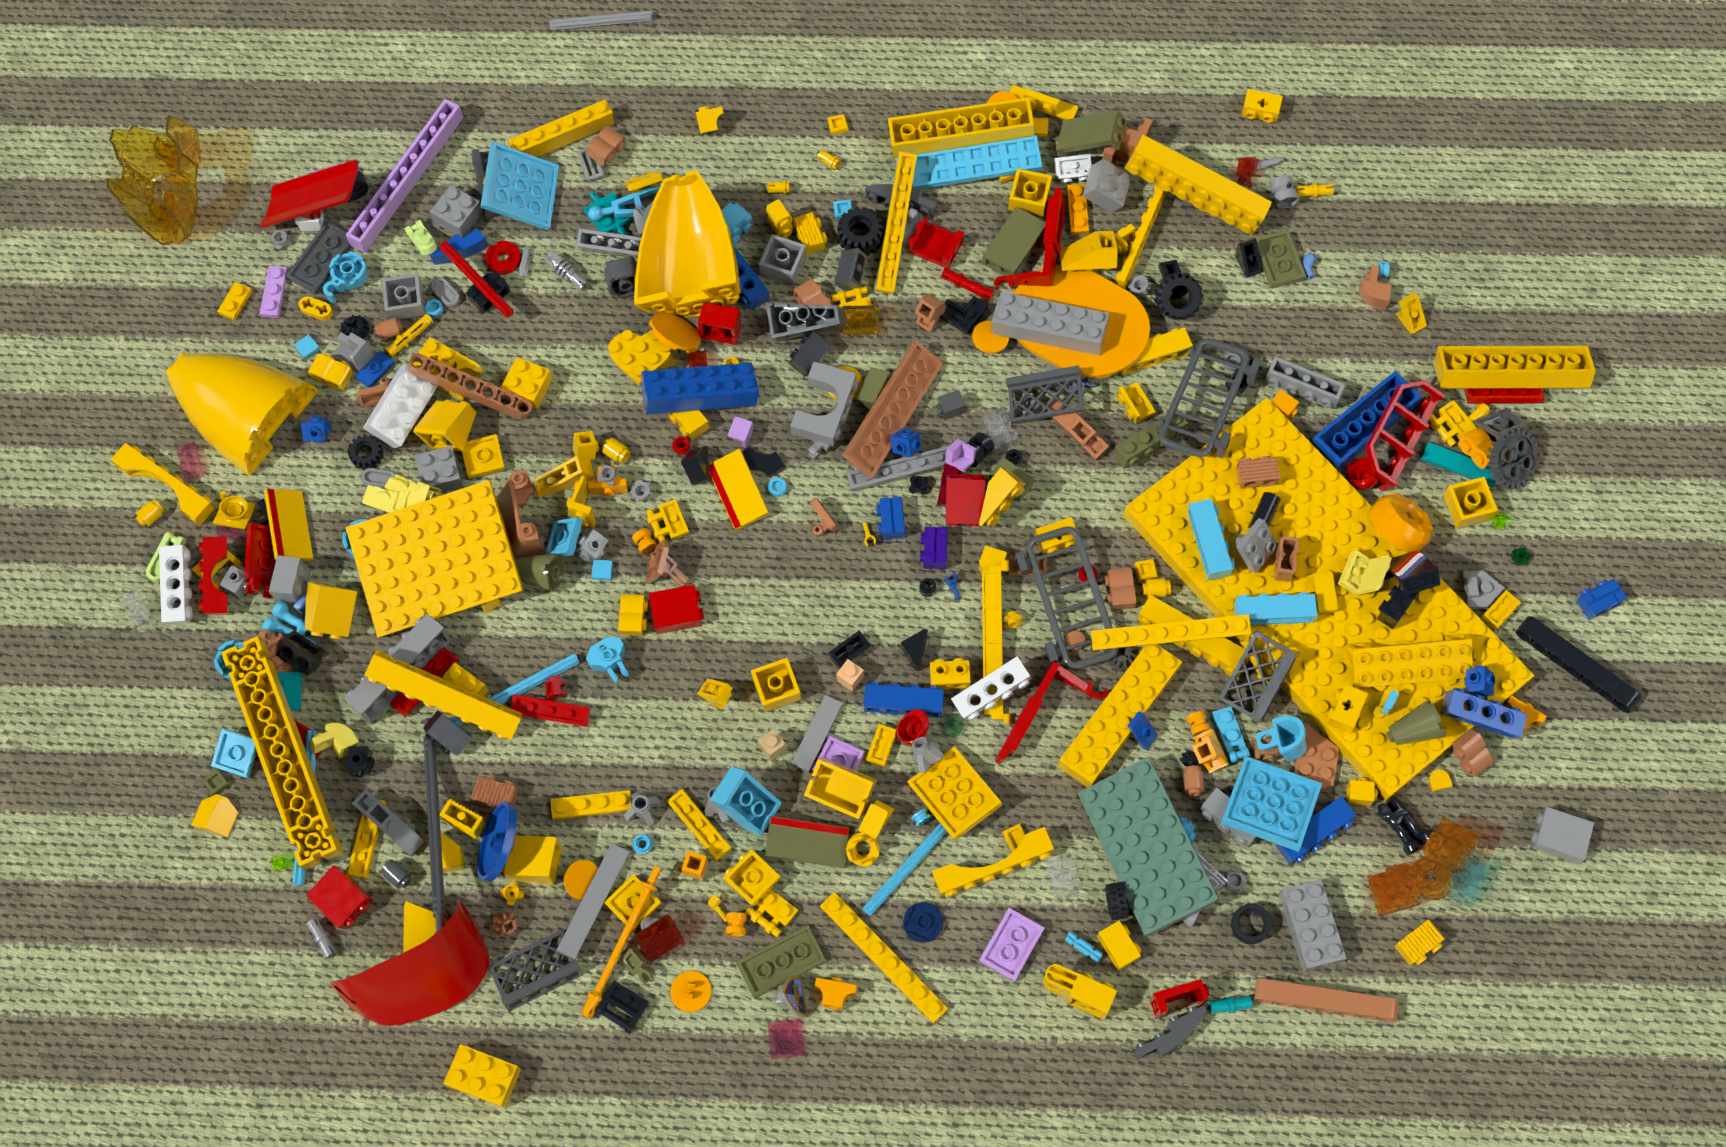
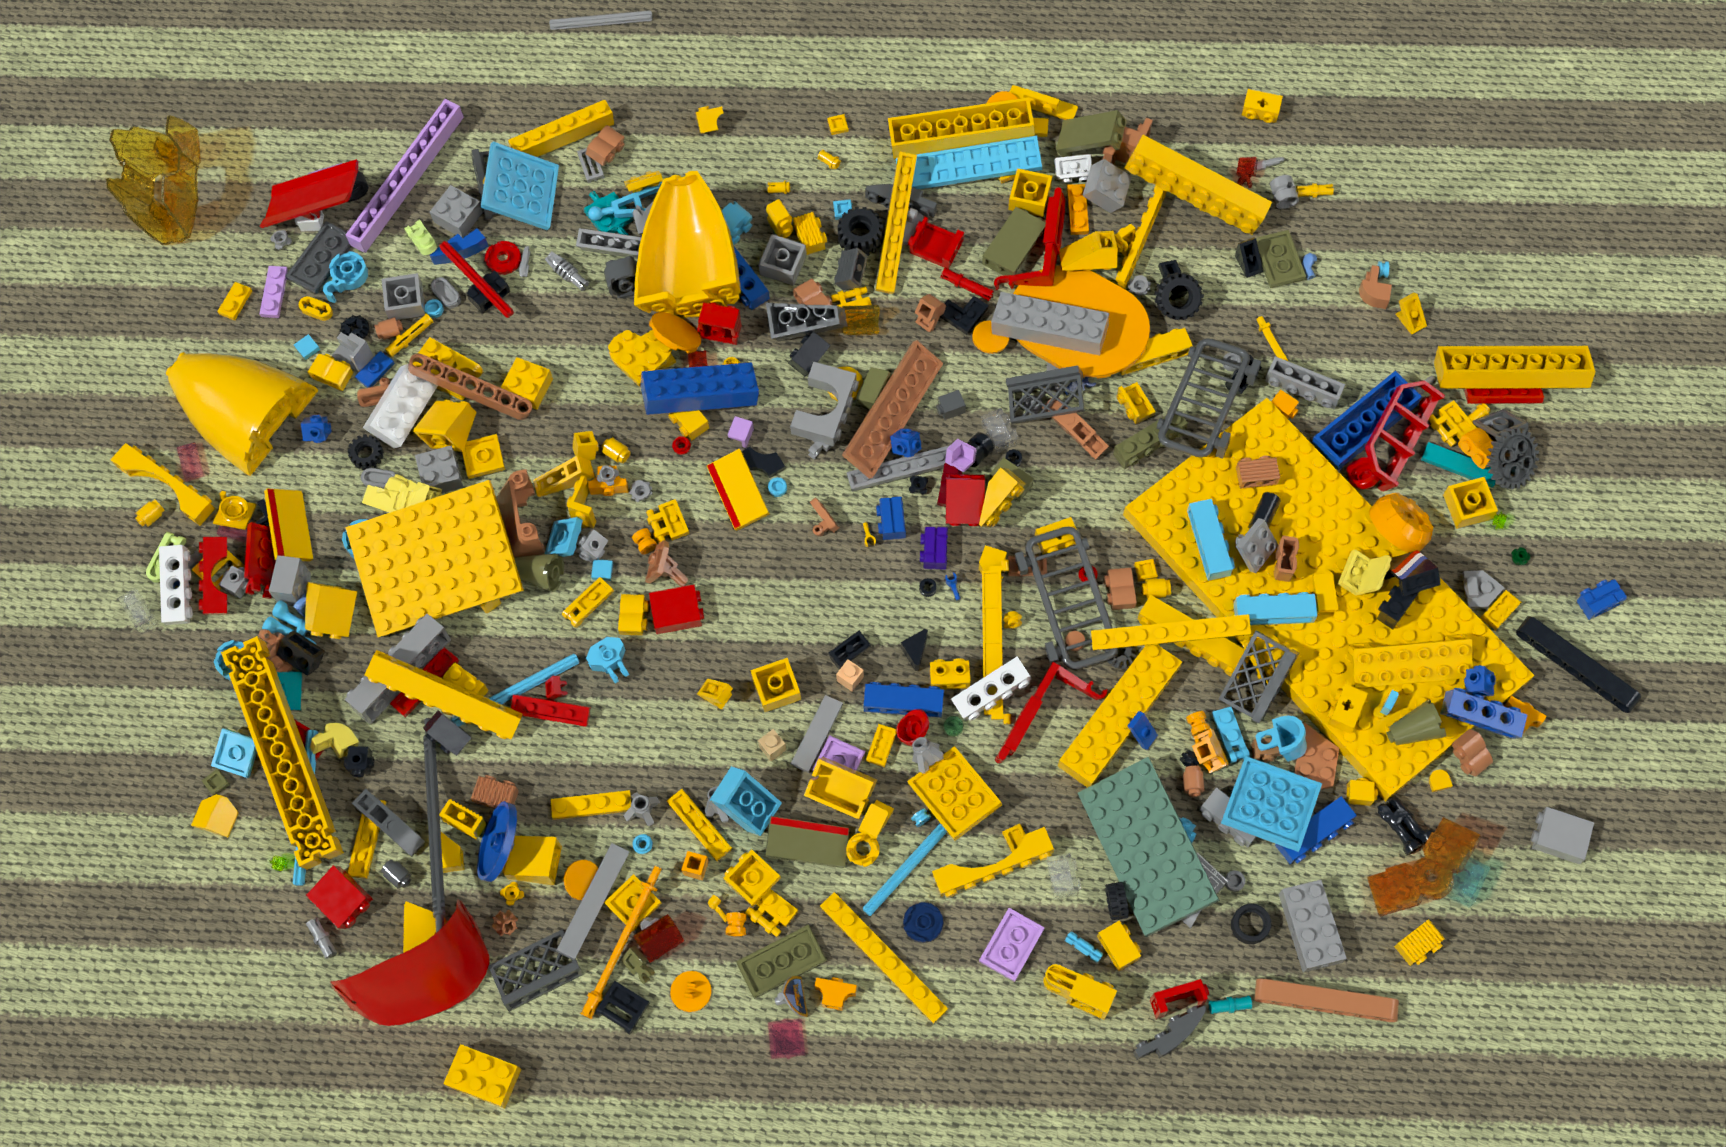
black slope [681,446,709,485] -> none
none -> yellow plate [562,577,614,628]
none -> yellow sword [1256,316,1289,362]

